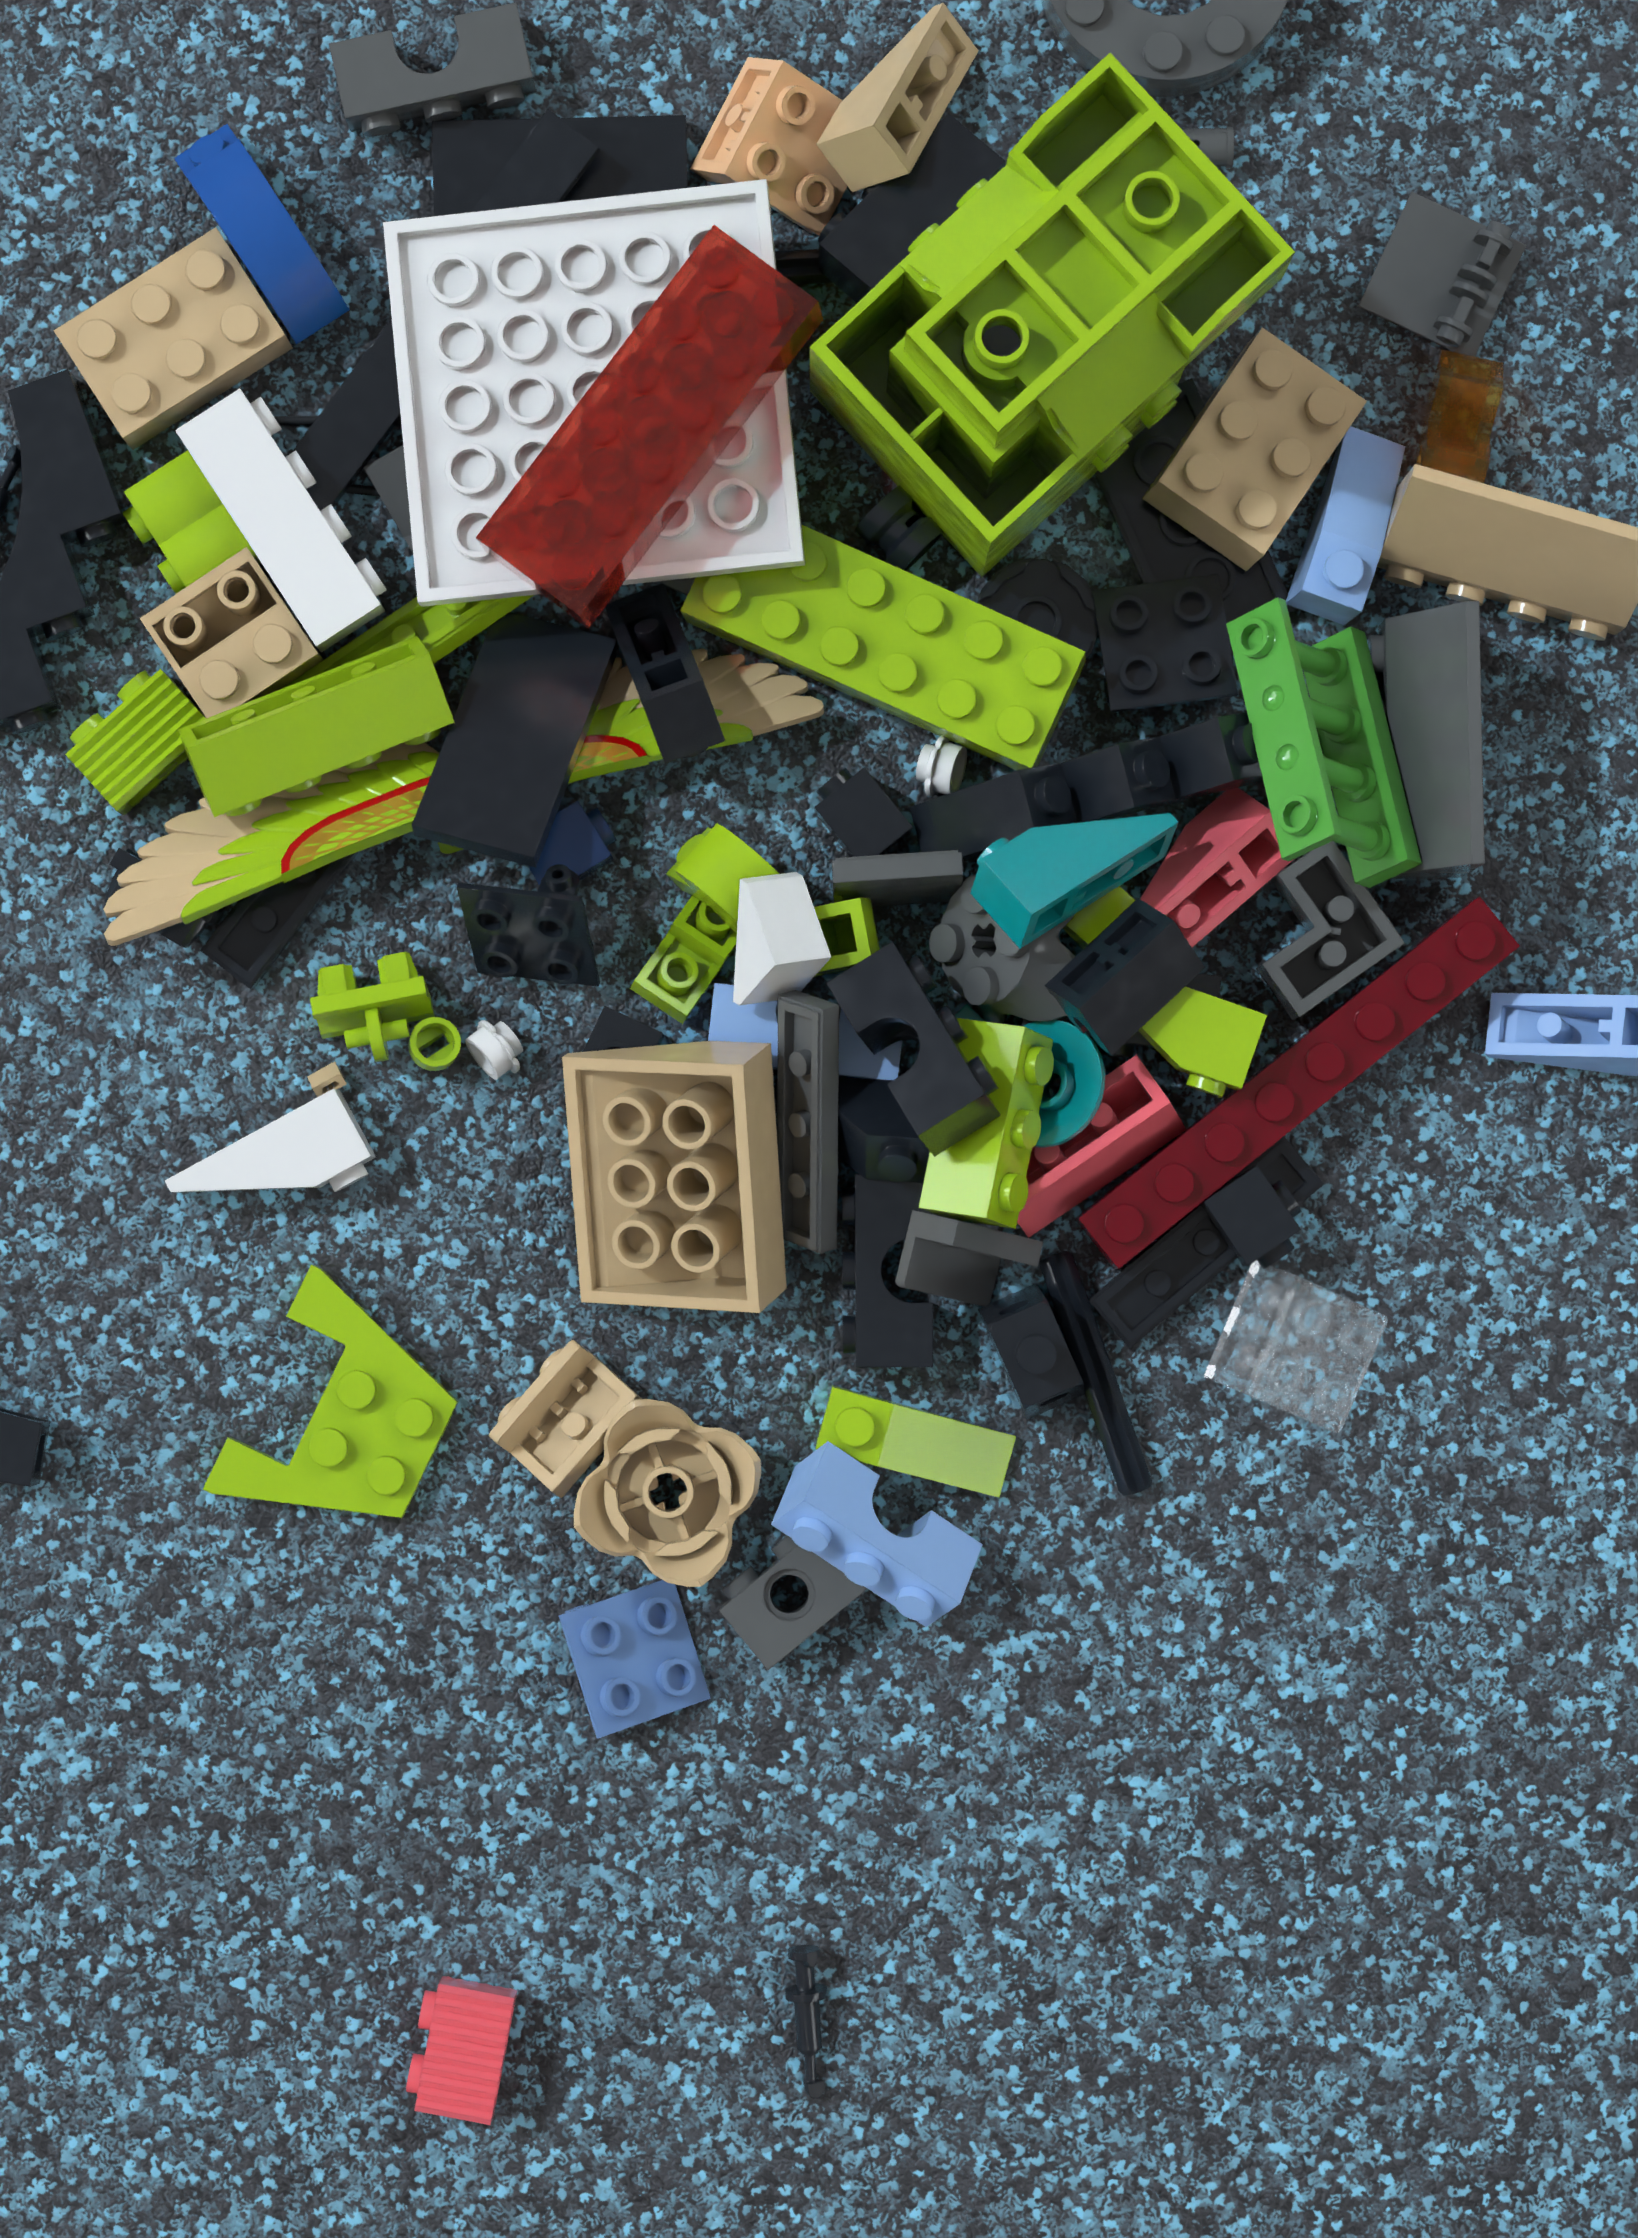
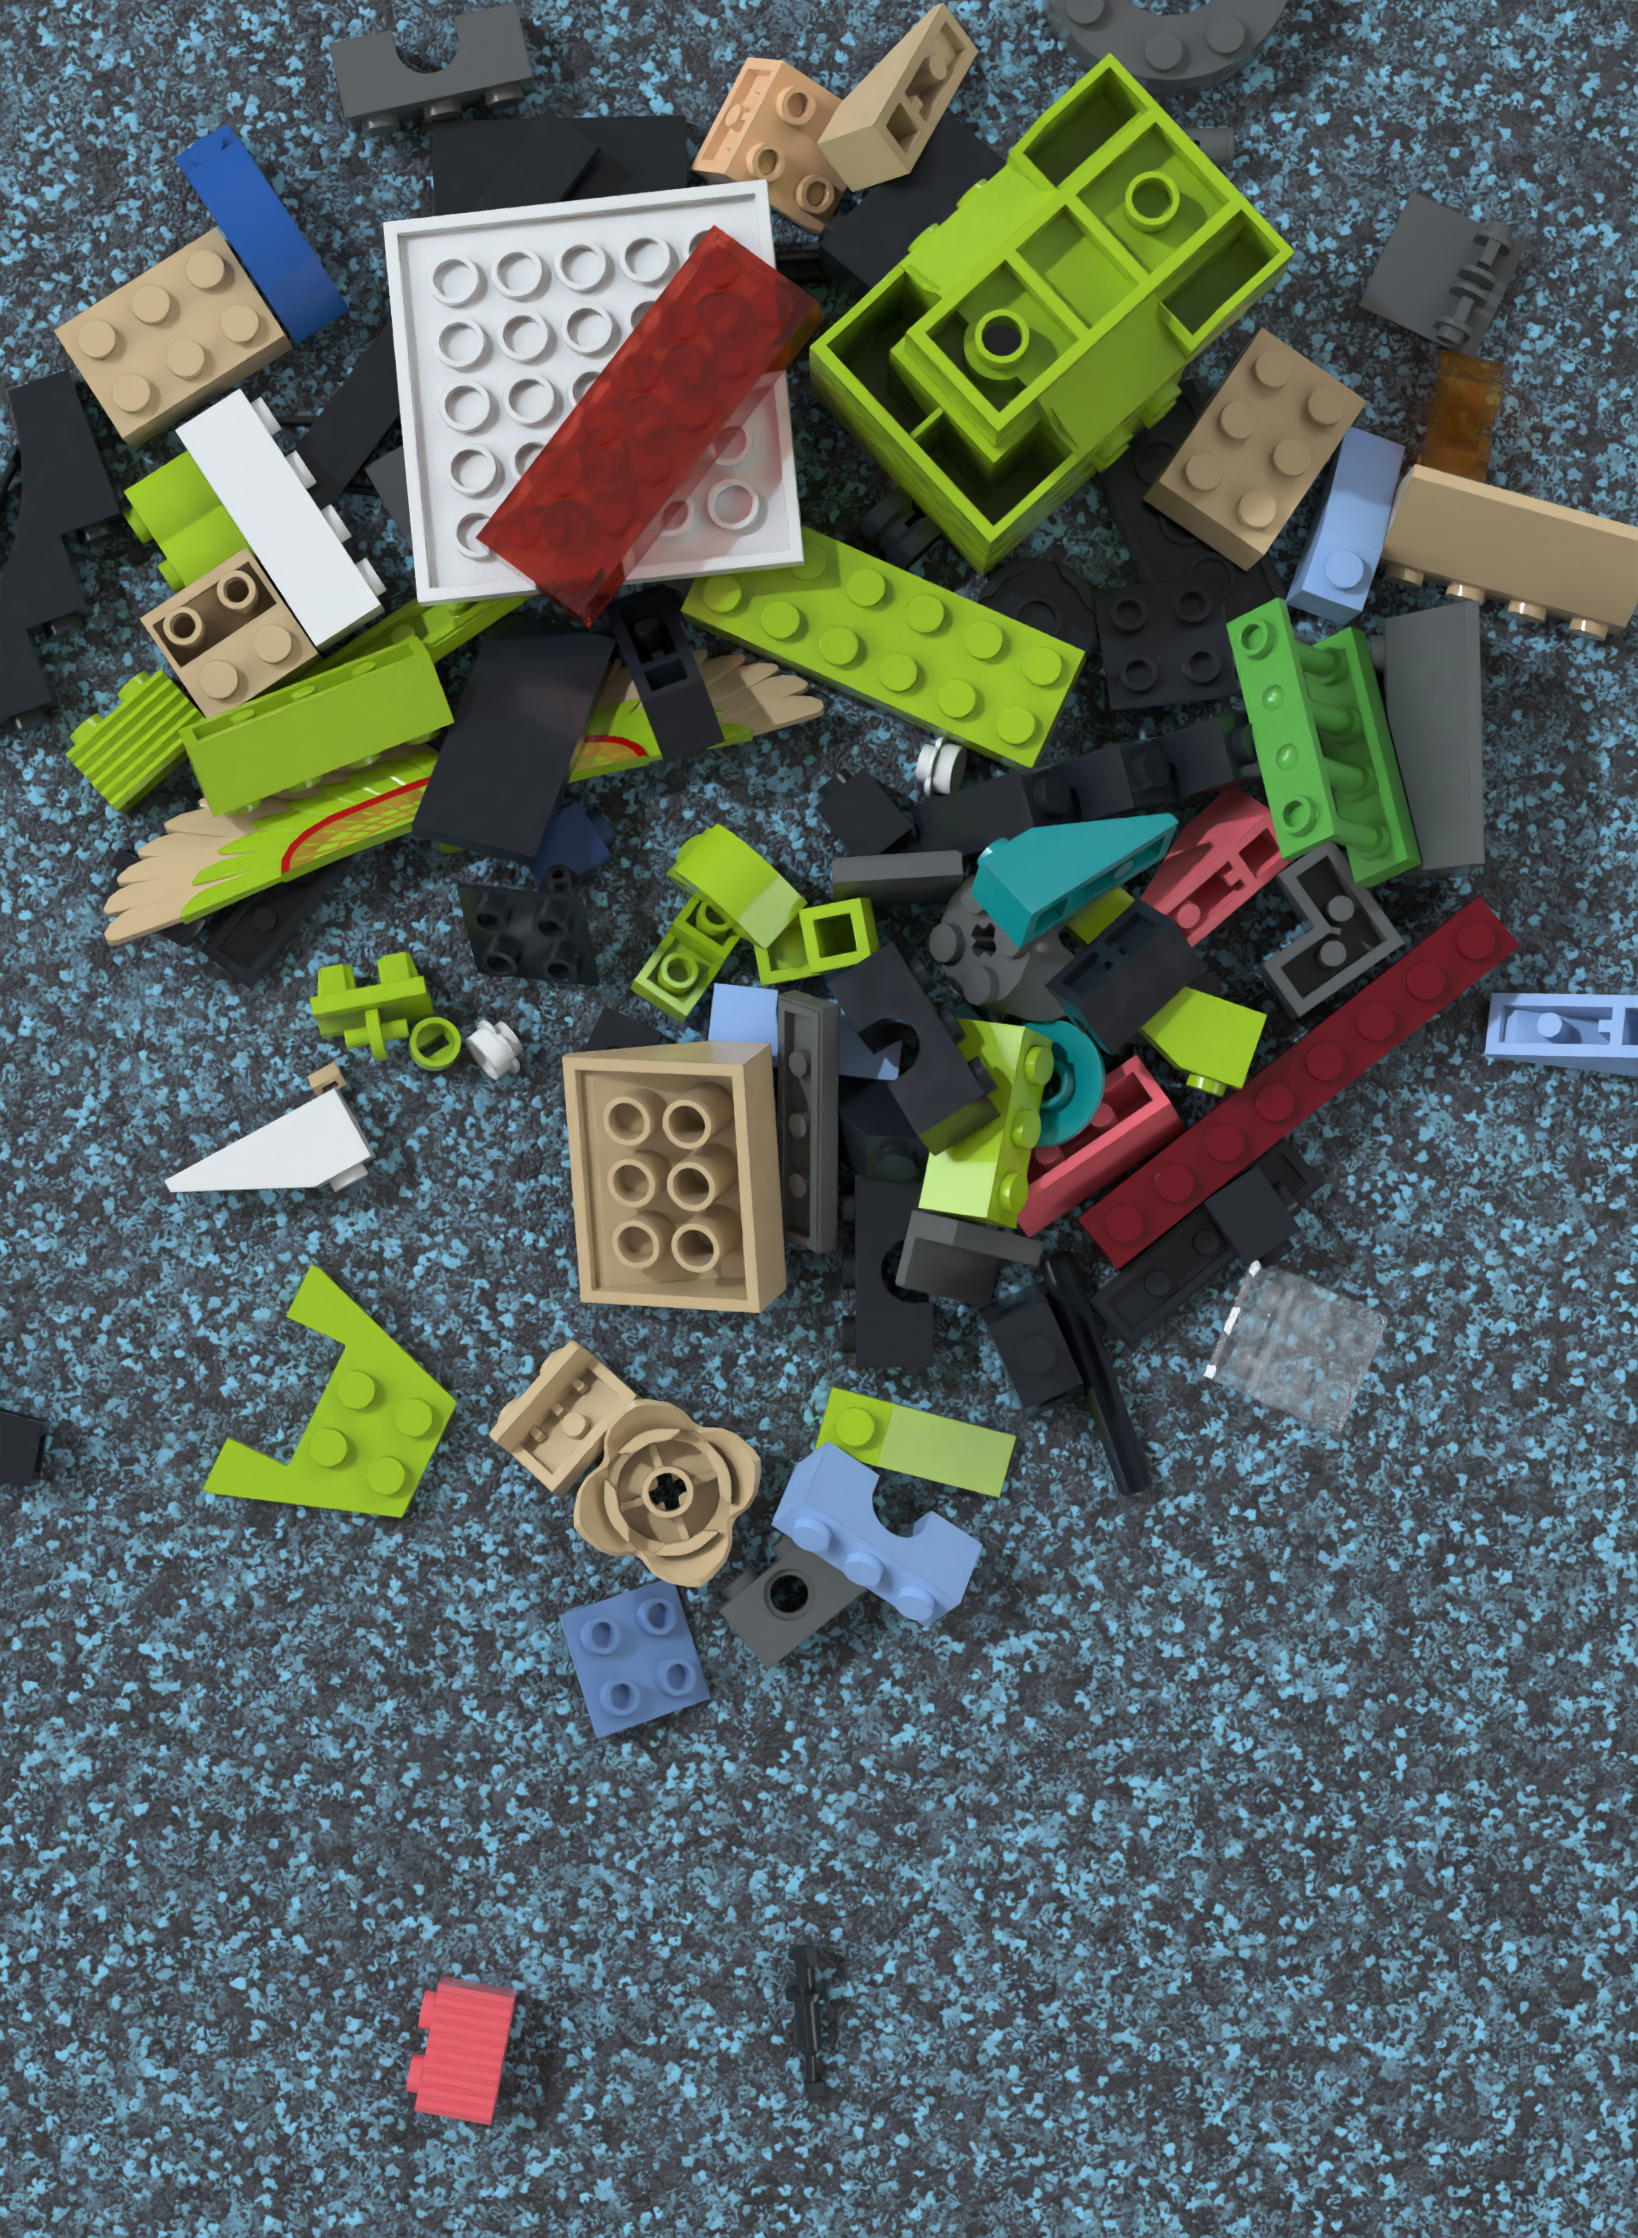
white slope [733,872,831,1006] -> none

